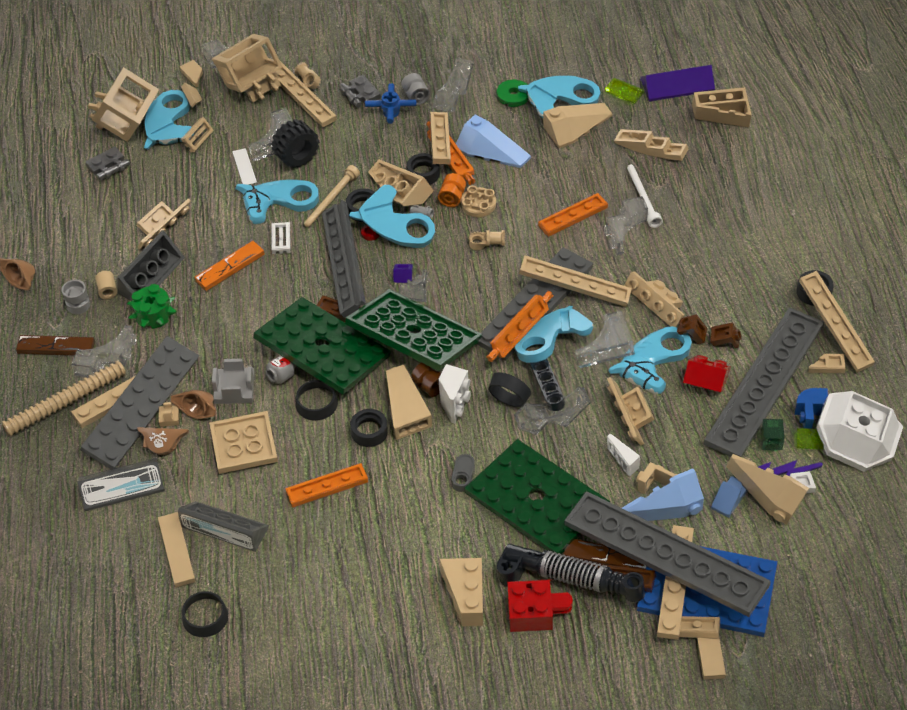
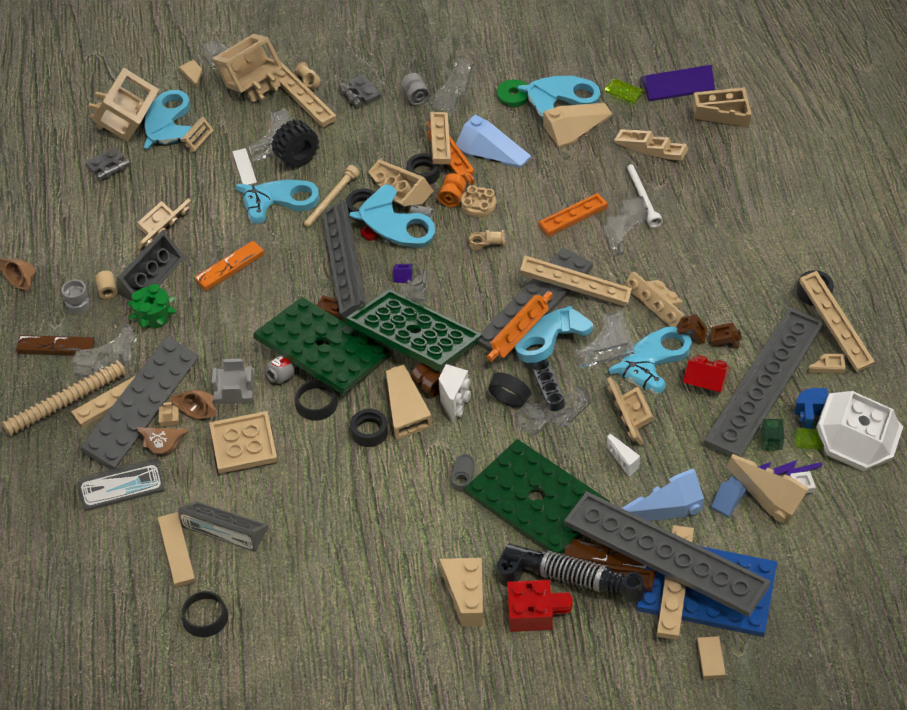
tan tile [181,83,202,107] -> none
white tile [272,222,291,254] -> none
orange tile [285,463,368,508] -> none
blue bar [365,83,416,124] -> none
tan bracket [636,462,678,494] -> none
tan plate [679,616,720,638] -> none

